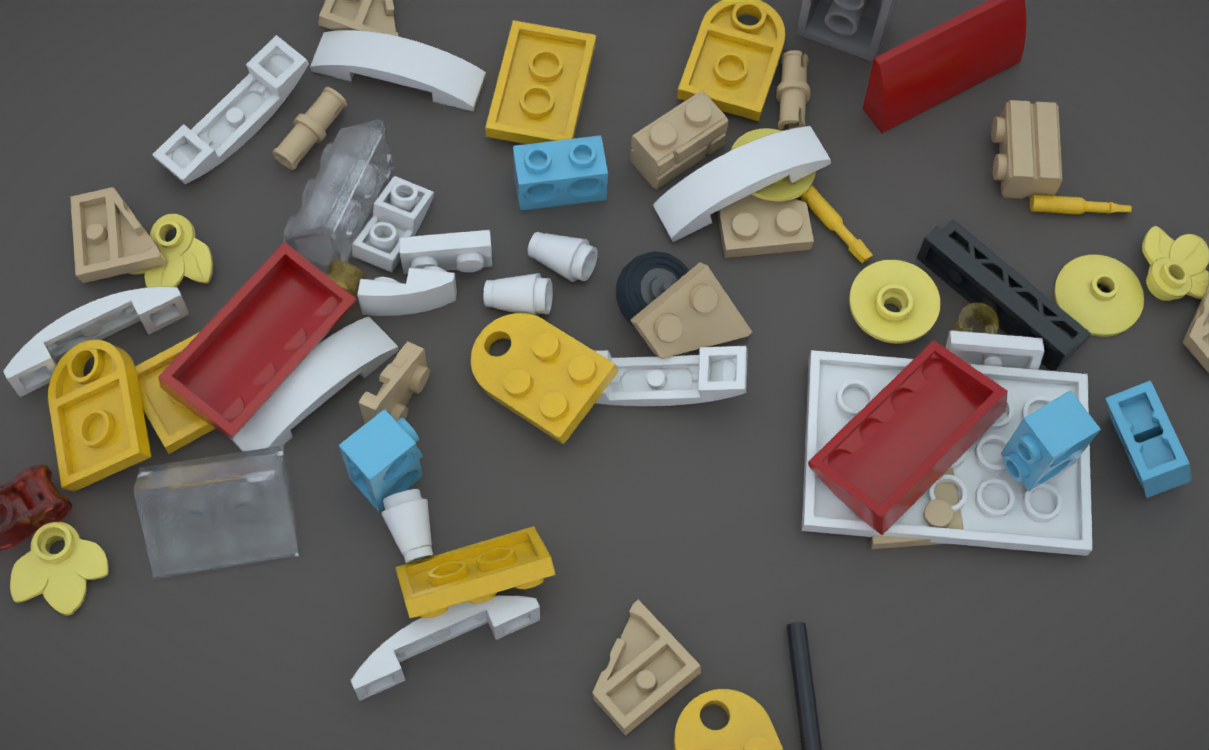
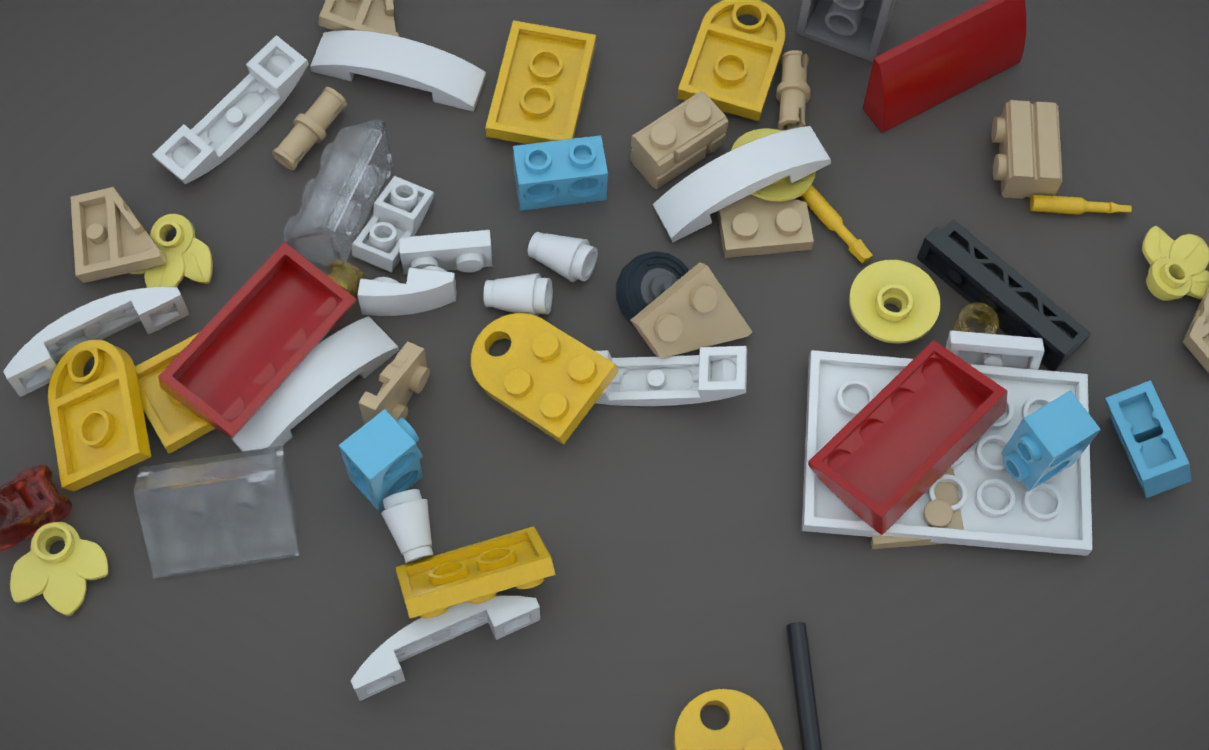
tan wing [592,599,701,736] -> none
light yellow dish [1054,255,1144,337] -> none

